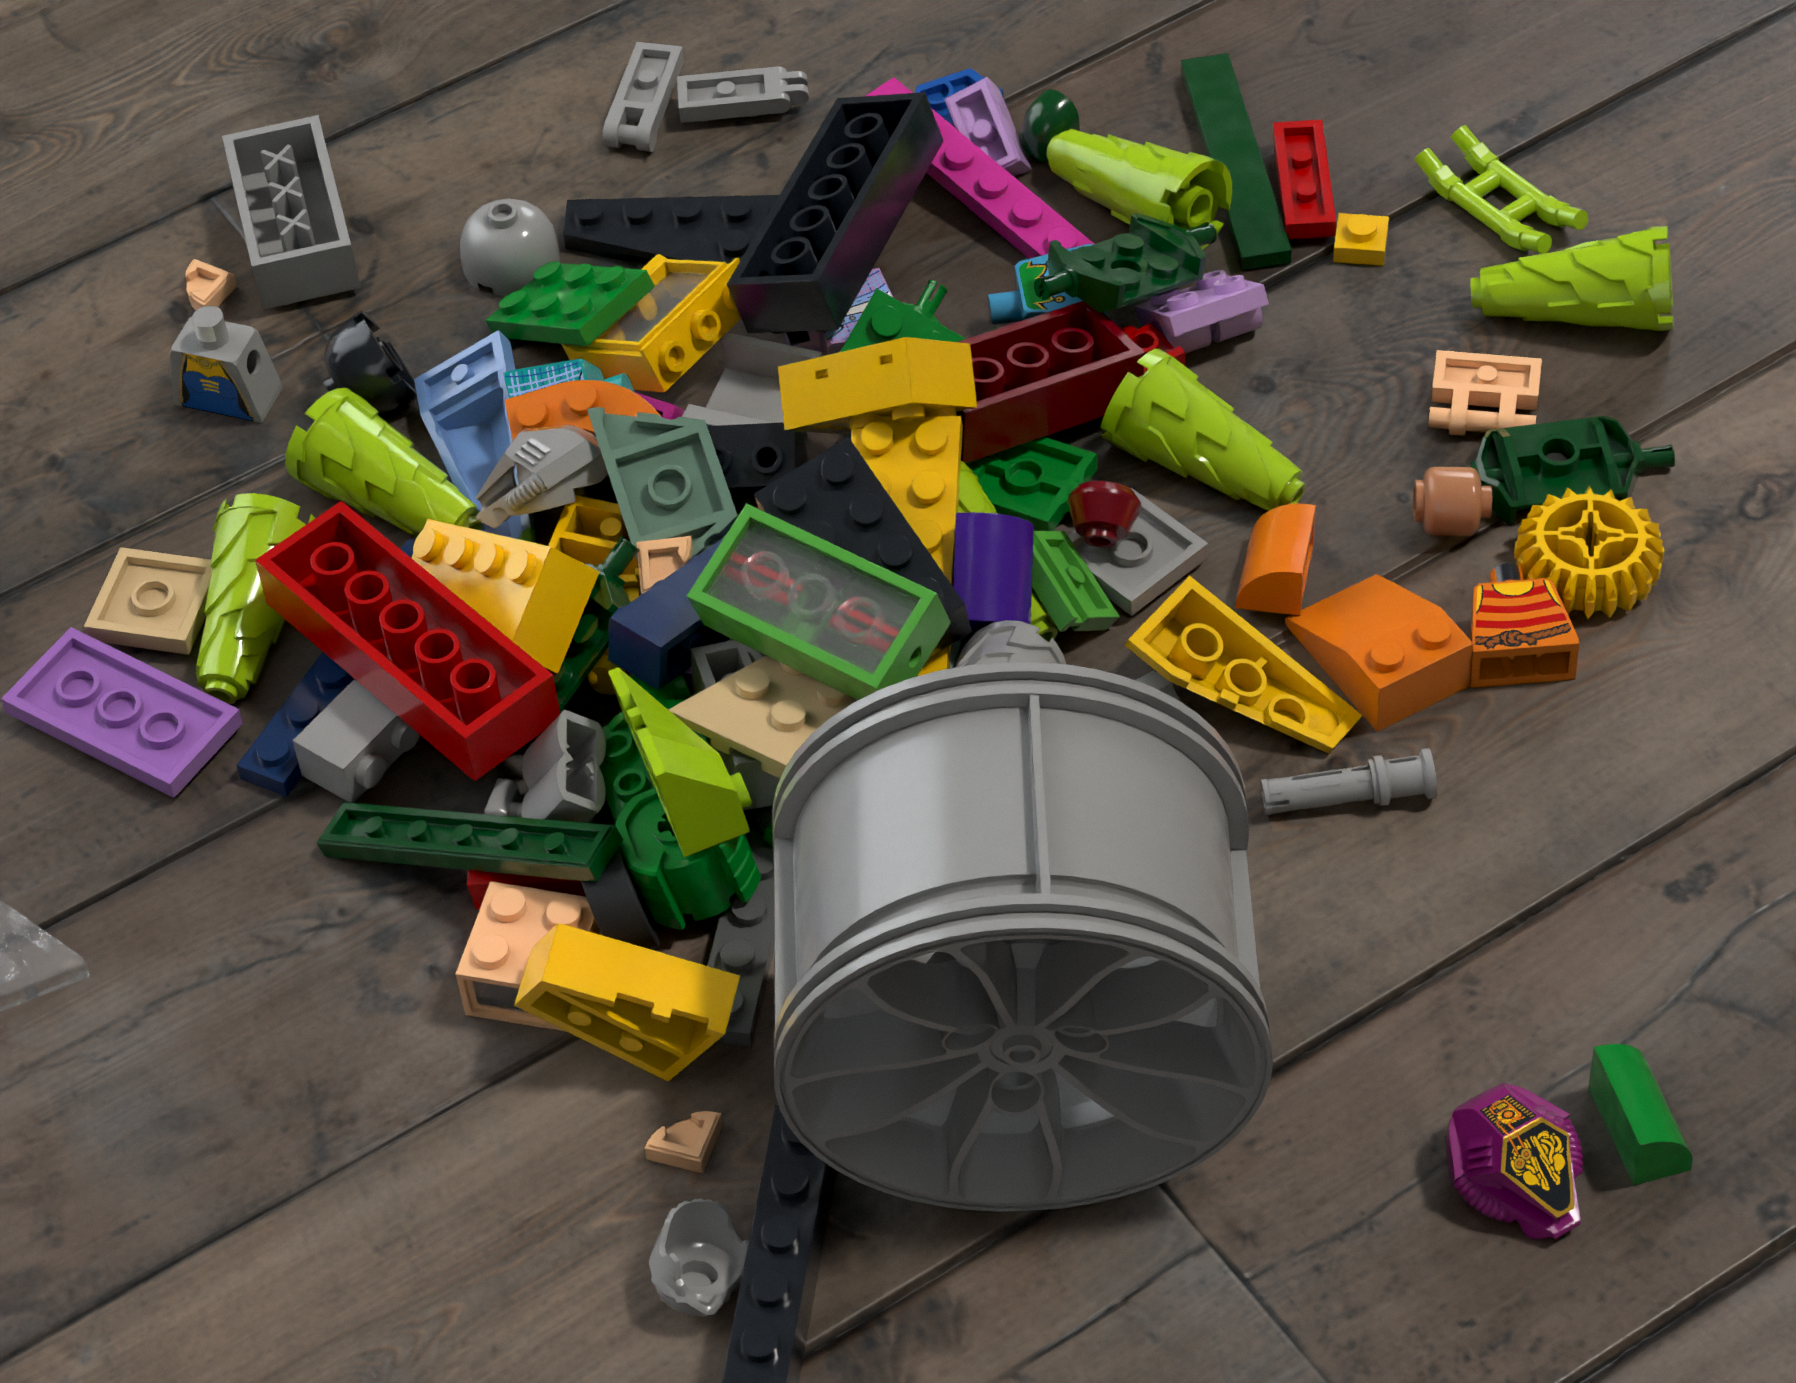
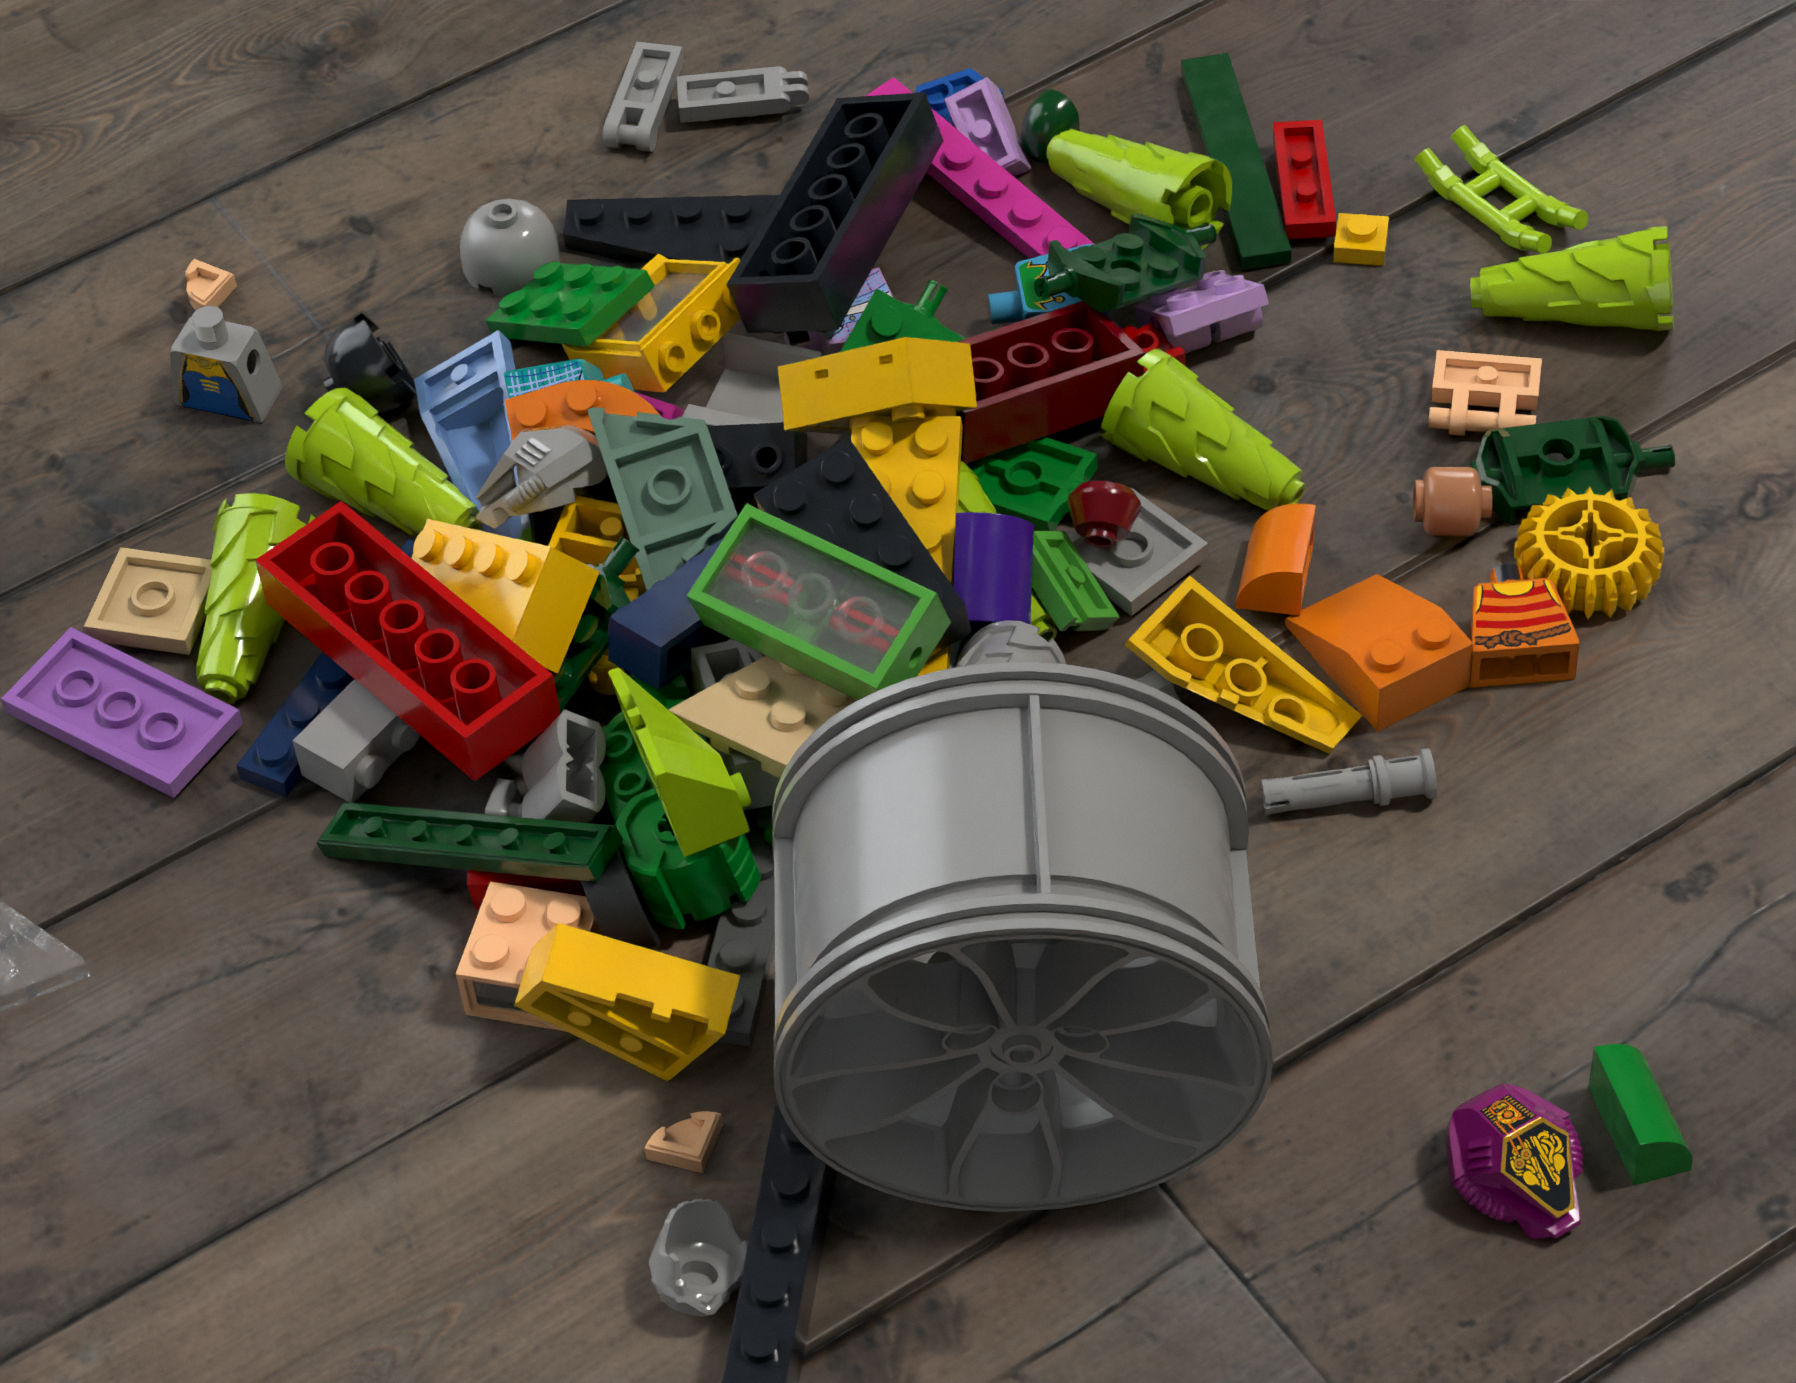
light grey brick [222,115,361,310] -> none
light nougat tile [636,536,693,595] -> none

